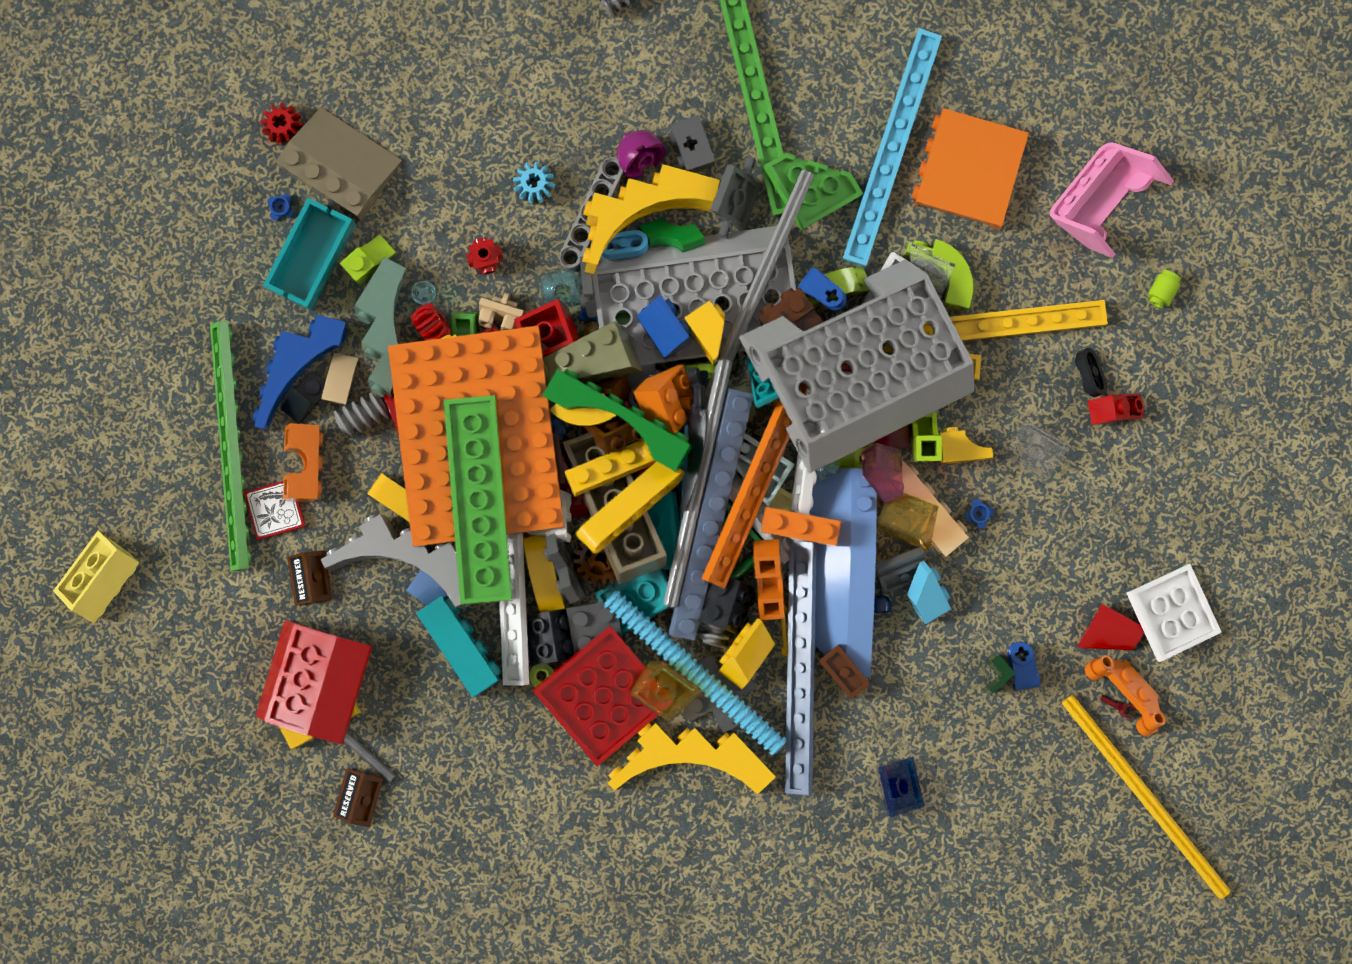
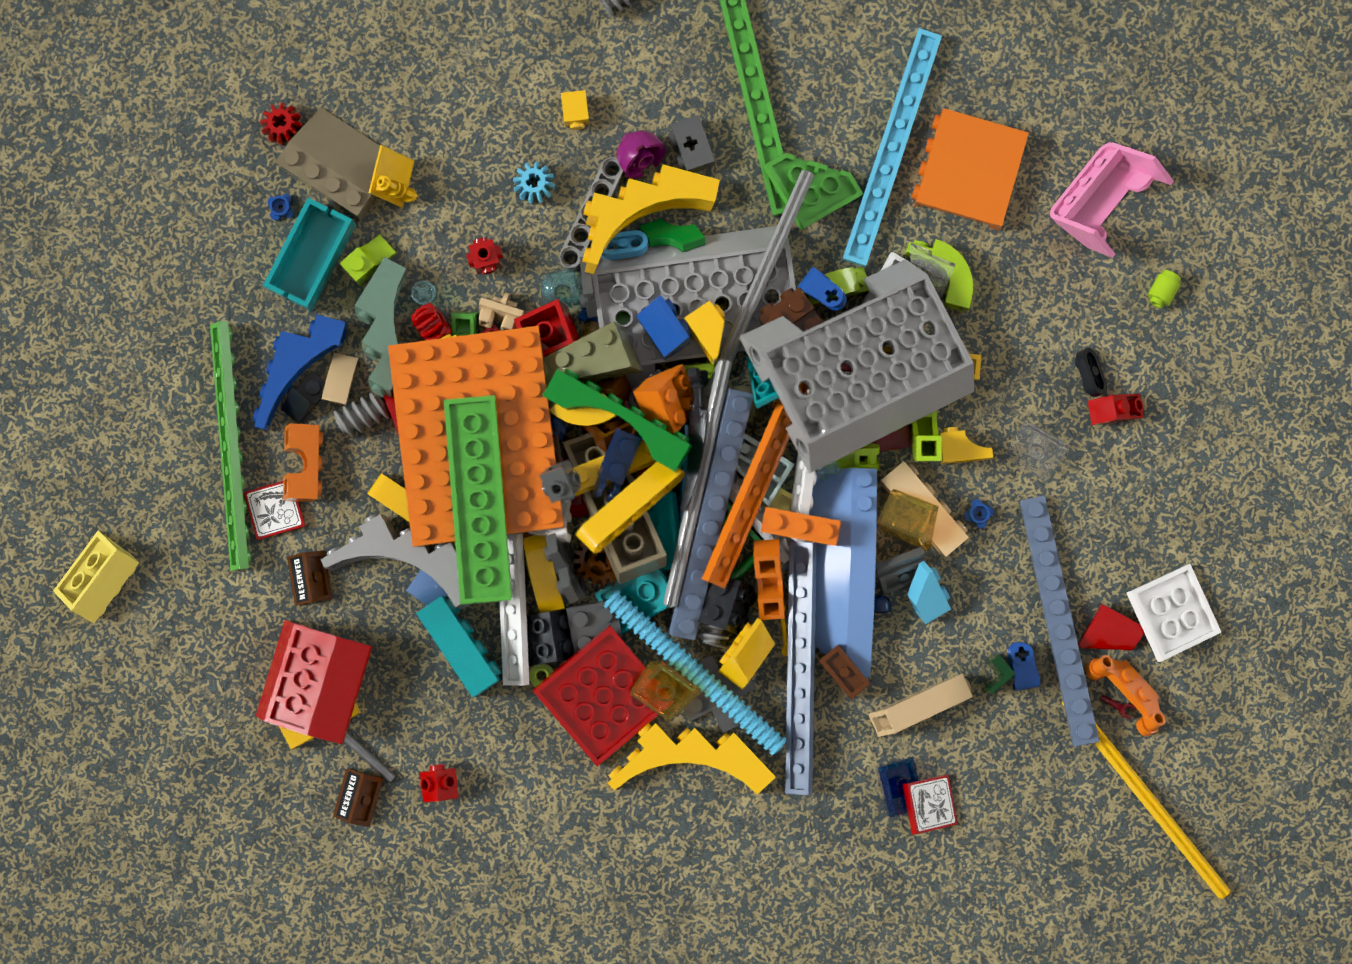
dark grey plate [710,157,761,239] -> none
clear pink slope [861,443,904,504] -> none
yellow plate [923,300,1108,341] -> none
none -> yellow hinge [369,145,417,208]
none -> red brick [420,764,459,802]
none -> dark grey brick [539,460,581,503]
none -> yellow brick [561,90,590,130]
none -> dark blue hinge [593,428,642,502]
none -> tan slope [869,674,973,737]
none -> tile [903,775,958,834]
none -> sand blue plate [1019,496,1099,747]

